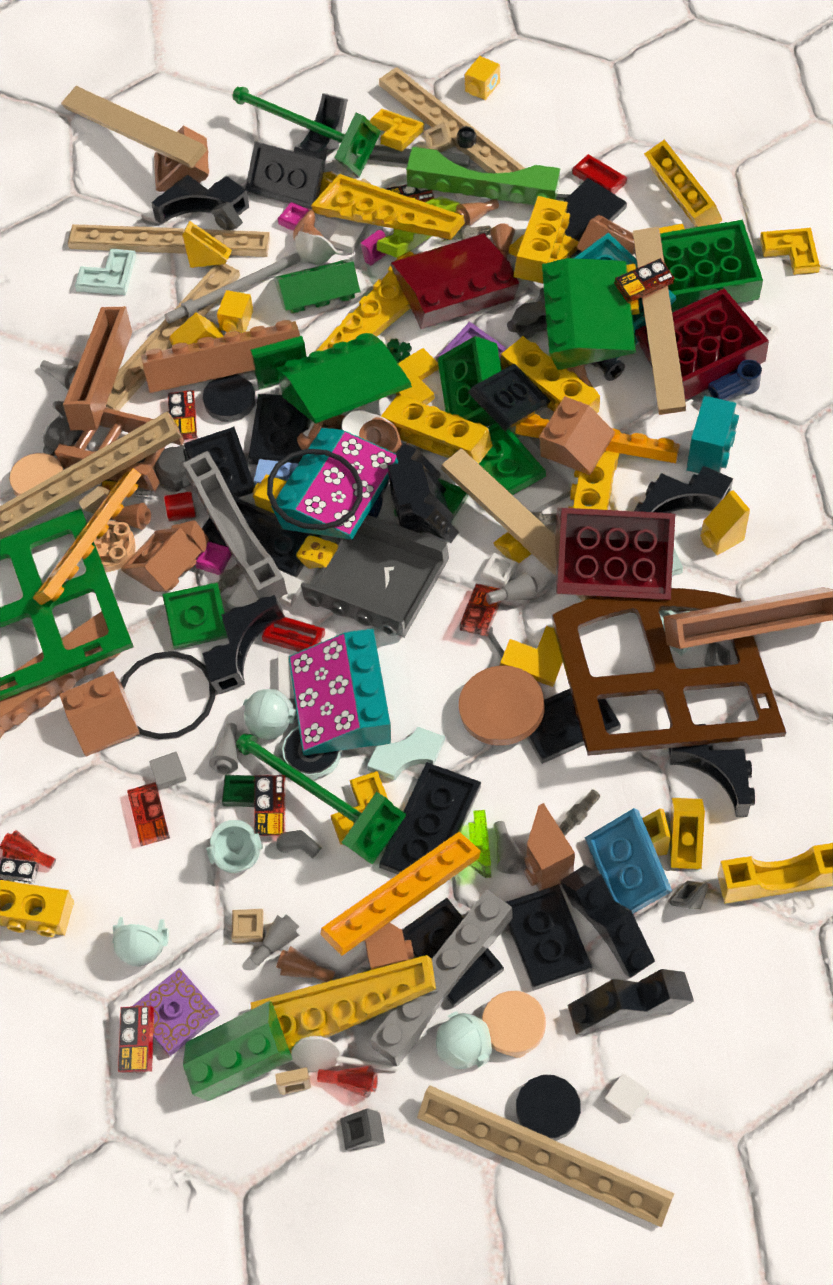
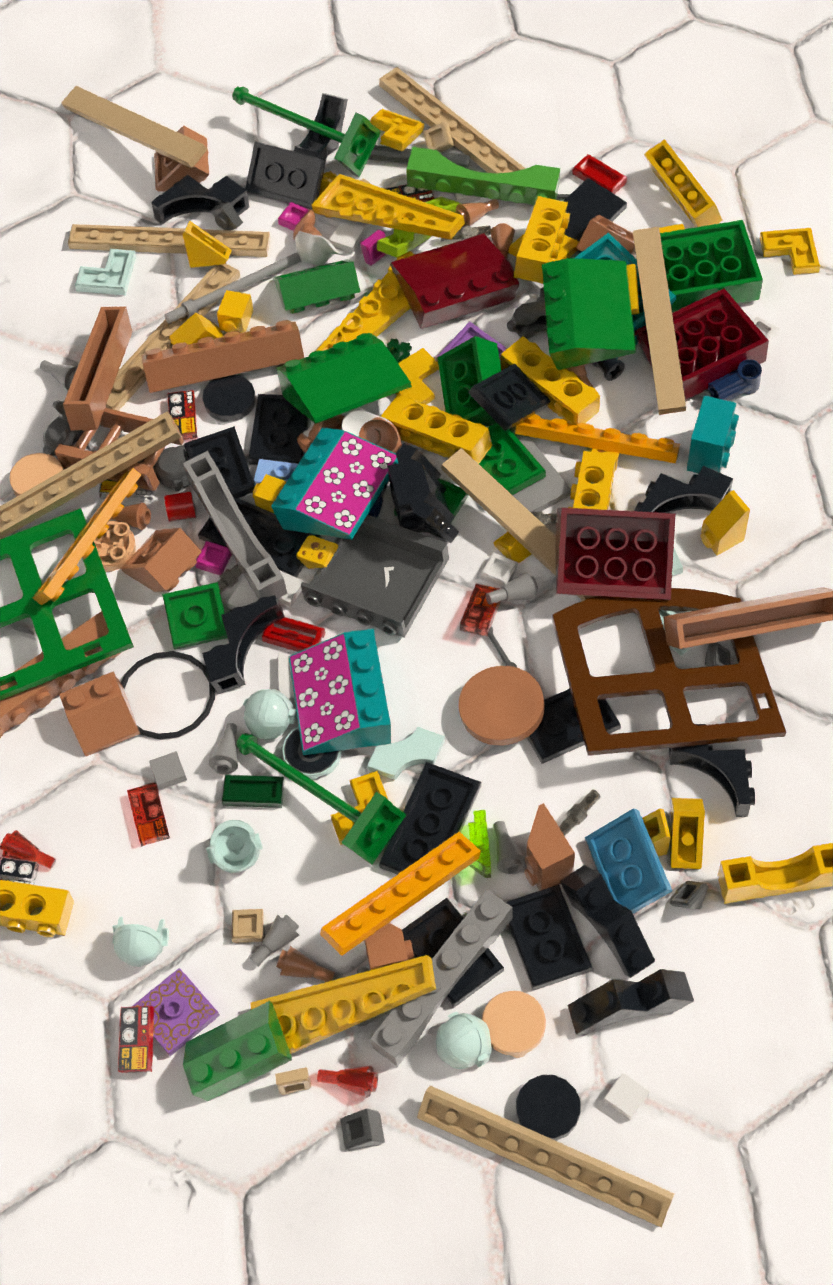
tan tile [78,486,110,514] -> none
nougat slope [171,520,209,553] -> none
green tile [250,336,307,389] -> none
tile [254,775,286,836] -> none
black piece [267,449,363,530] -> none
dark grey arm [276,830,322,859] -> none
white piece [292,1036,399,1072] -> none
black hinge [457,126,477,149] -> none
yellow brick [465,56,500,100] -> none
yellow tile [499,625,563,687] -> none
nougat slope [539,396,615,475] -> none
tile [614,258,675,303] -> none

